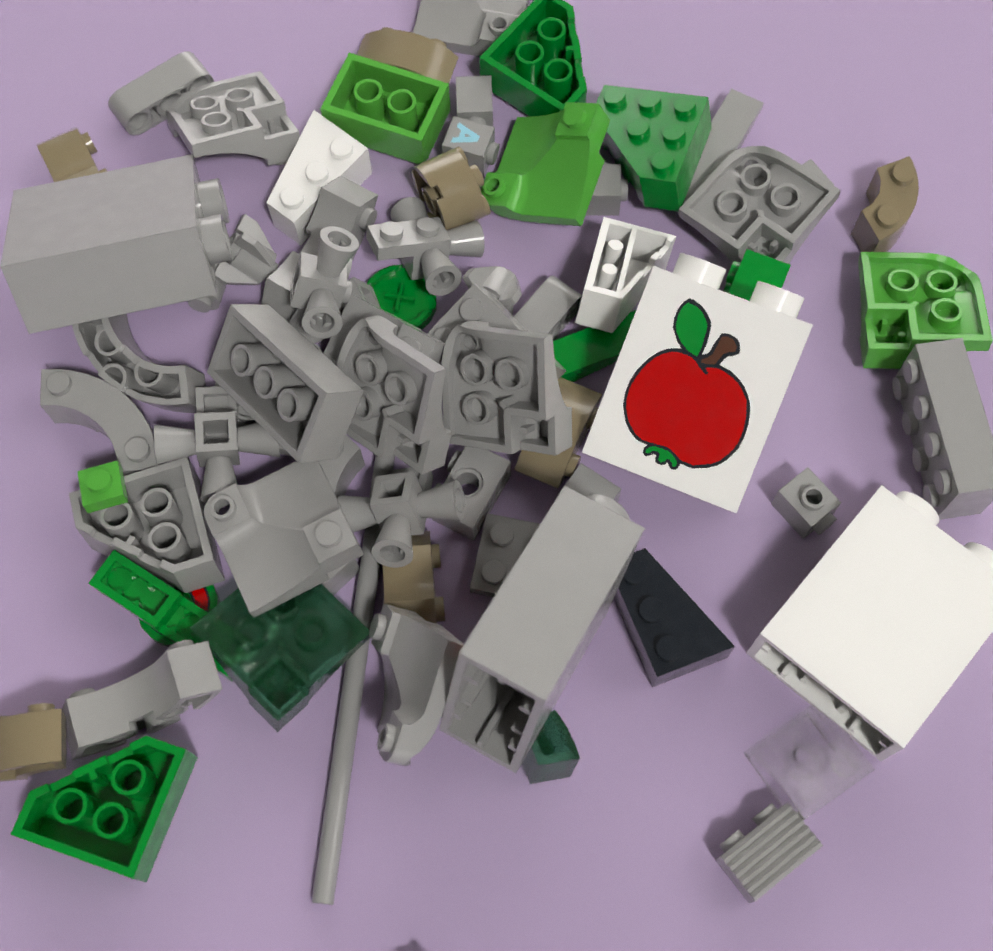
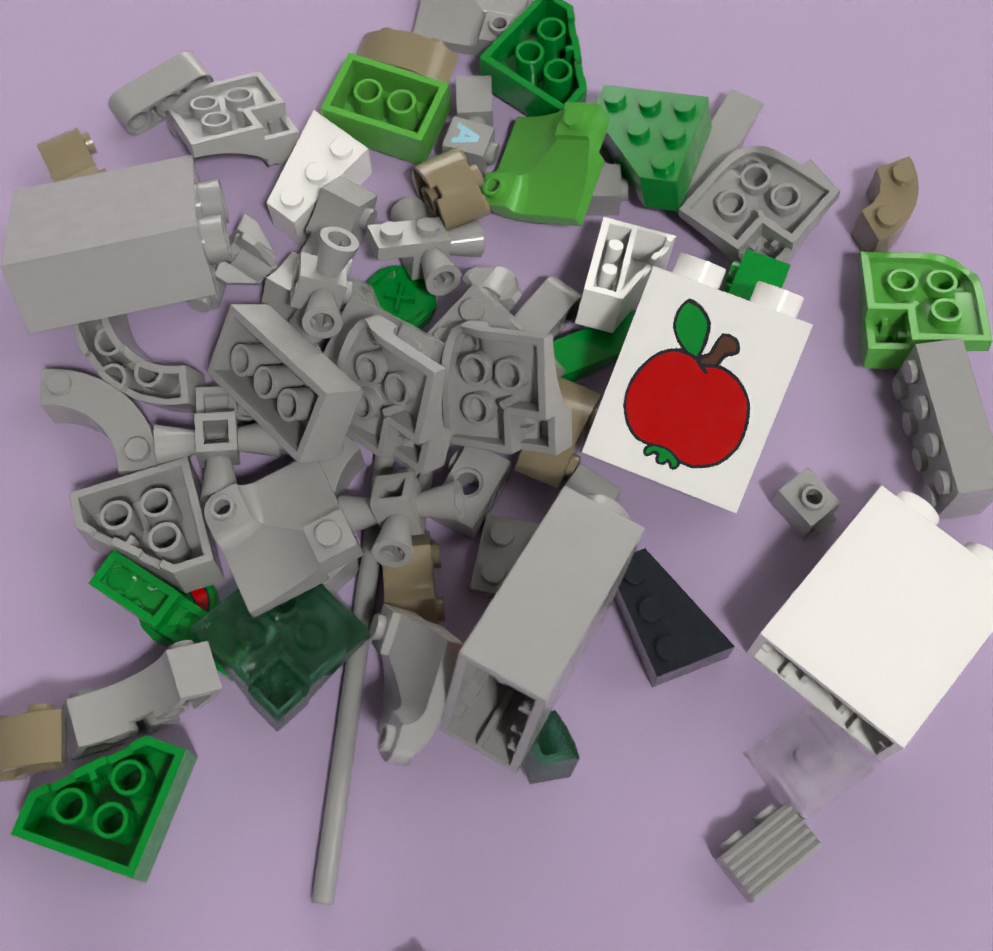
bright green plate [77,460,128,513] -> none

